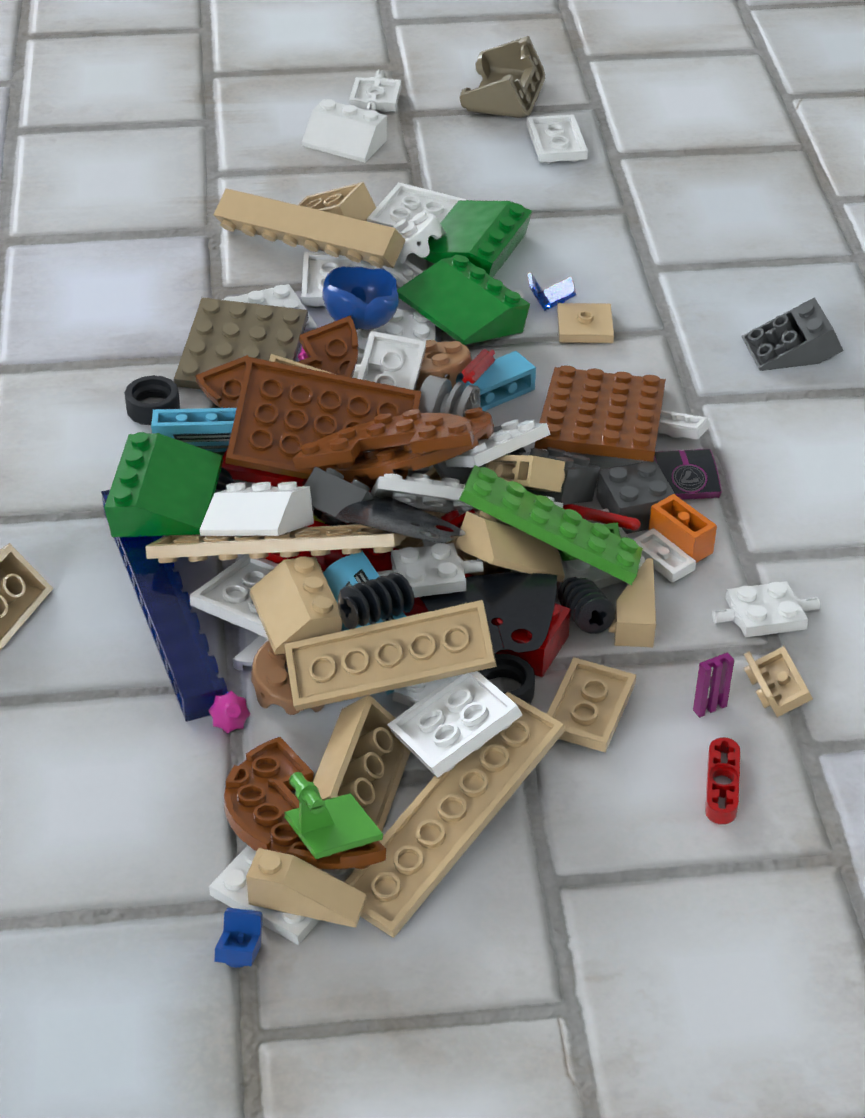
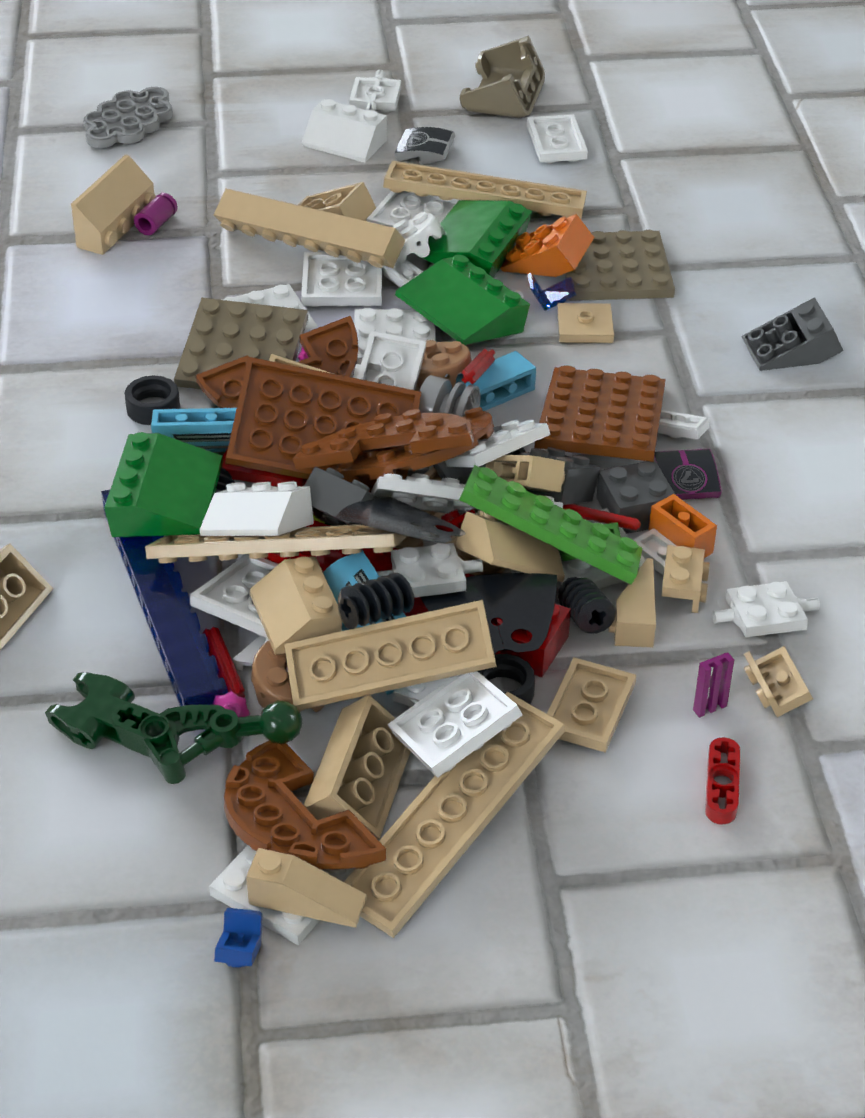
bright green plate [285,772,383,859] -> none
blue piece [322,266,399,330] -> none
none -> dark green piece [45,672,302,784]
none -> tan slope [71,155,156,255]
none -> light grey plate [83,87,172,148]
none -> magenta piece [134,192,178,236]
none -> red axle [202,627,245,698]
none -> tan plate [383,161,587,219]
none -> slope [394,127,455,165]
none -> orange slope [500,214,595,277]
none -> dark tan plate [564,230,675,301]
none -> tan bracket [661,545,710,613]

